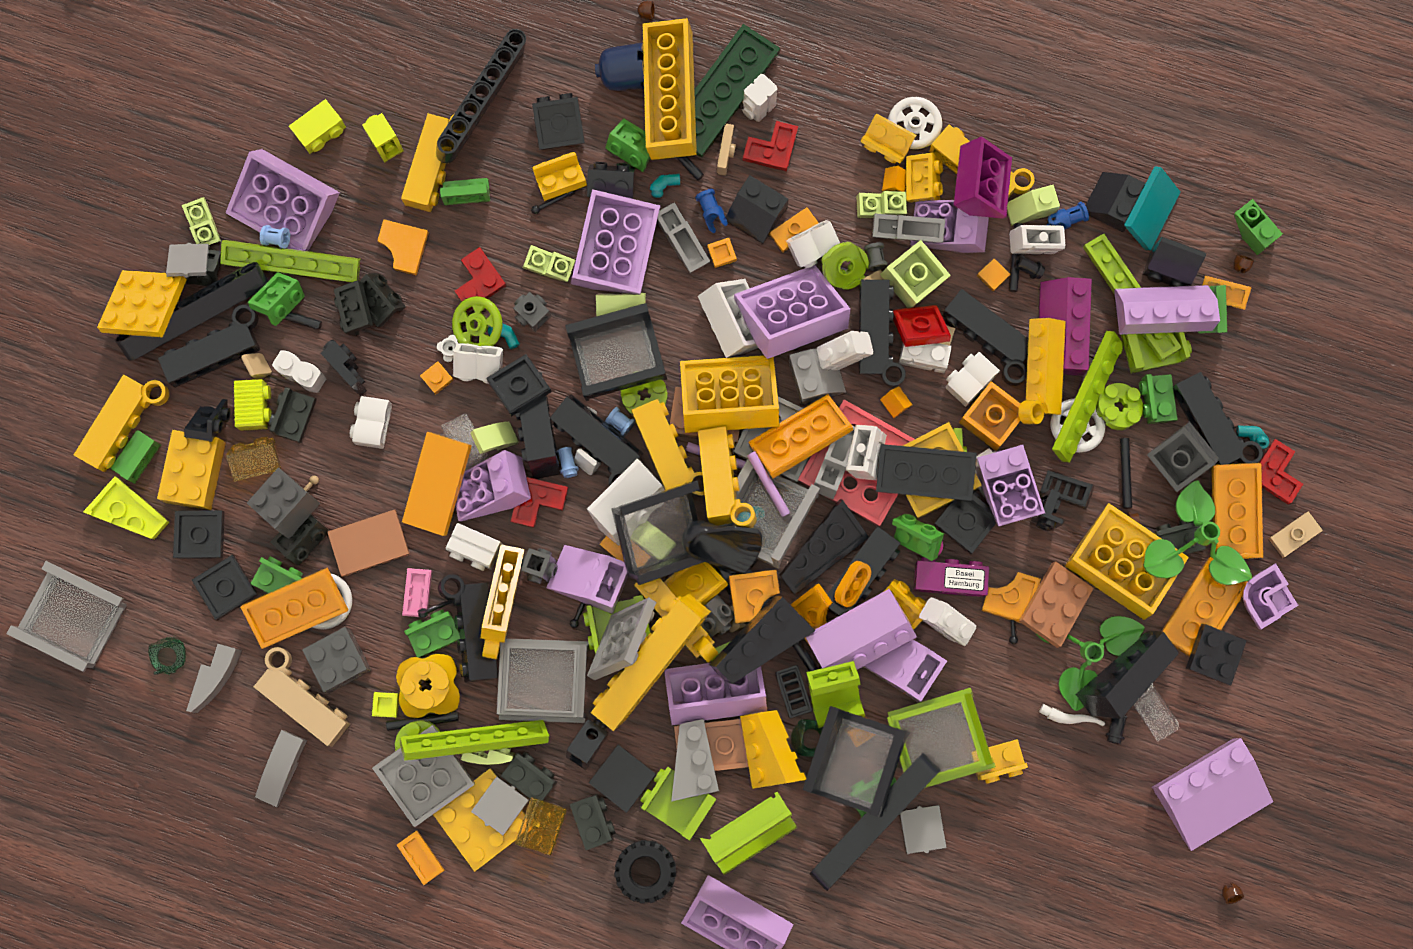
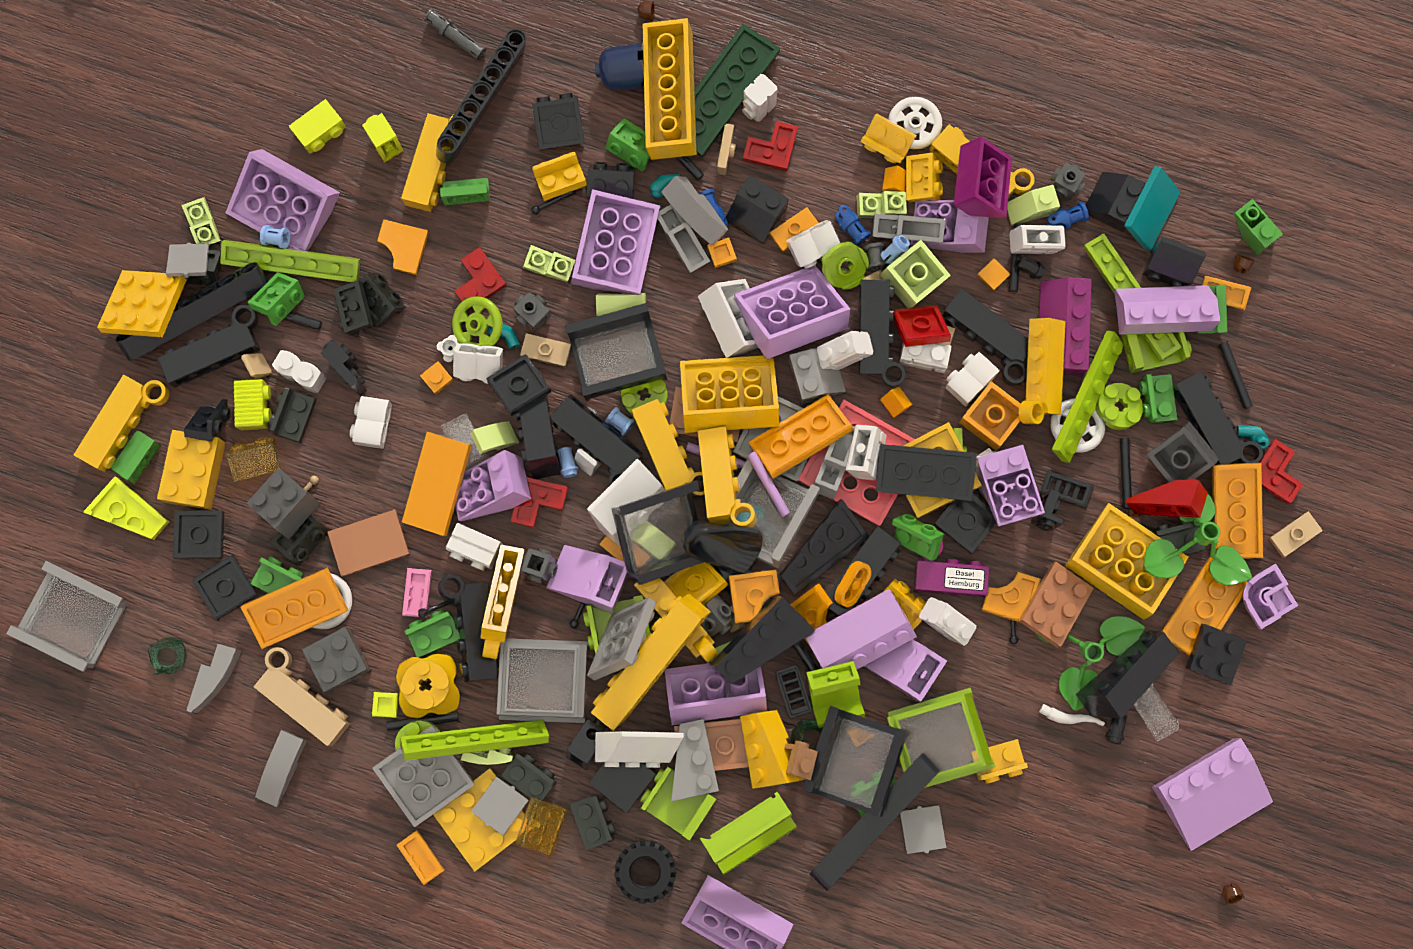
none -> dark grey pin [424,8,486,60]
none -> tan plate [520,333,571,368]
none -> white slope [595,732,684,768]
none -> light grey slope [661,176,728,245]
none -> medium nougat bracket [785,741,818,780]
none -> blue piece [835,205,872,246]
none -> light blue pin [881,235,910,264]
none -> dark grey brick [1051,162,1086,201]
none -> red slope [1126,479,1208,518]
none -> black bar [1219,341,1253,409]

